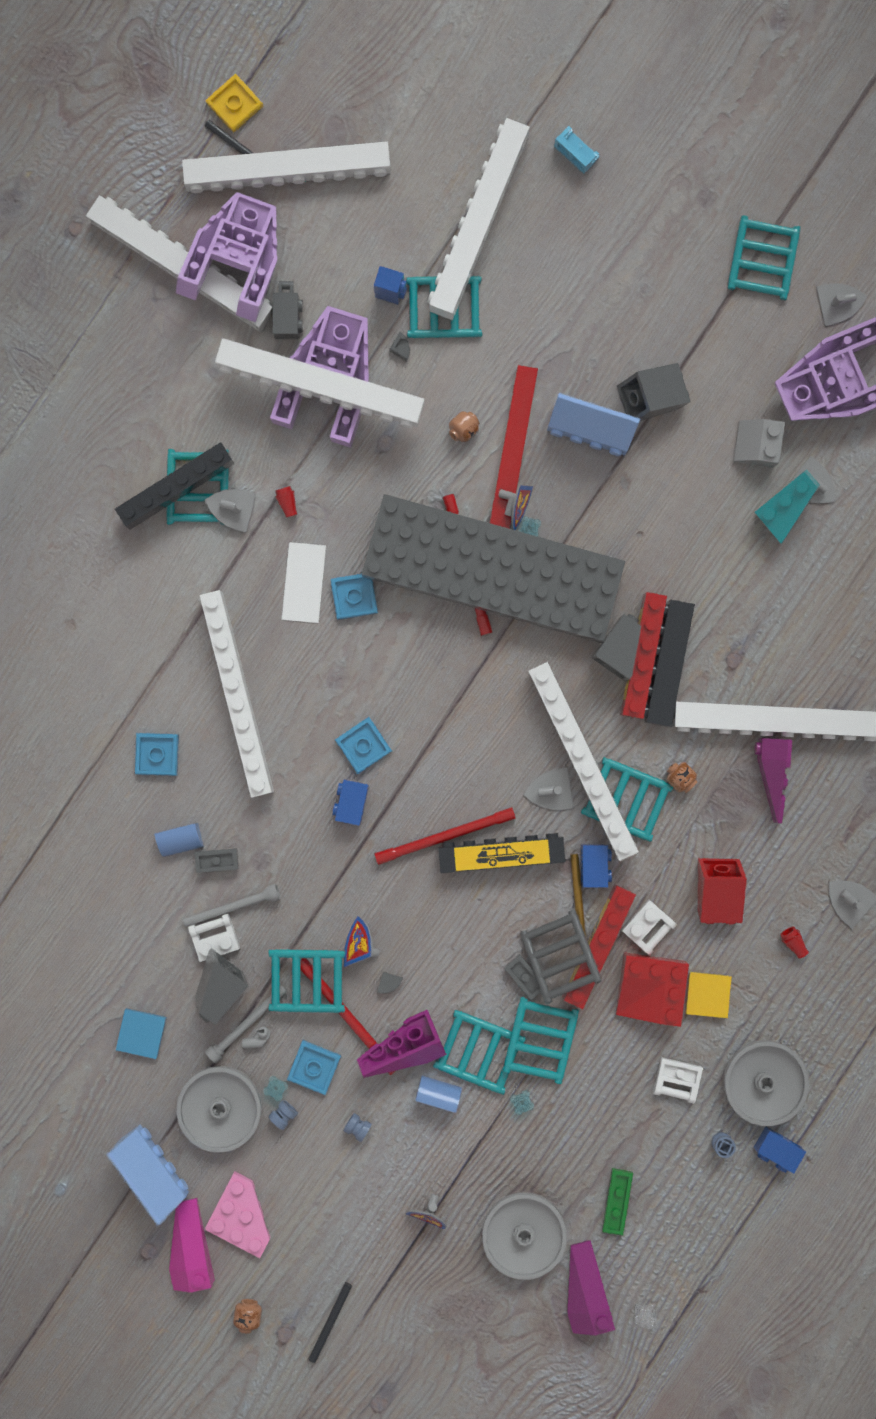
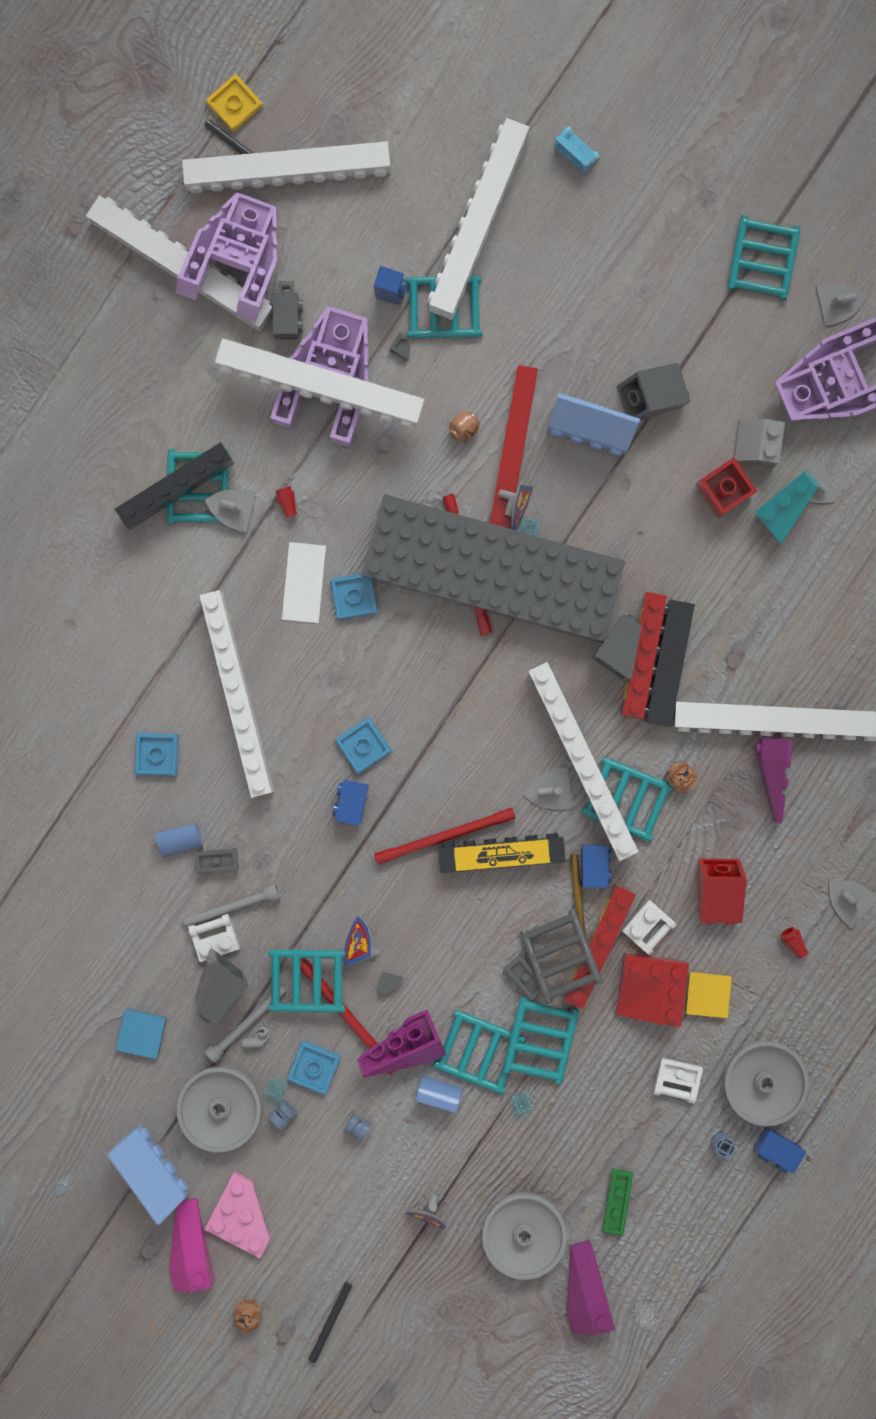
none -> red brick [695,457,757,519]

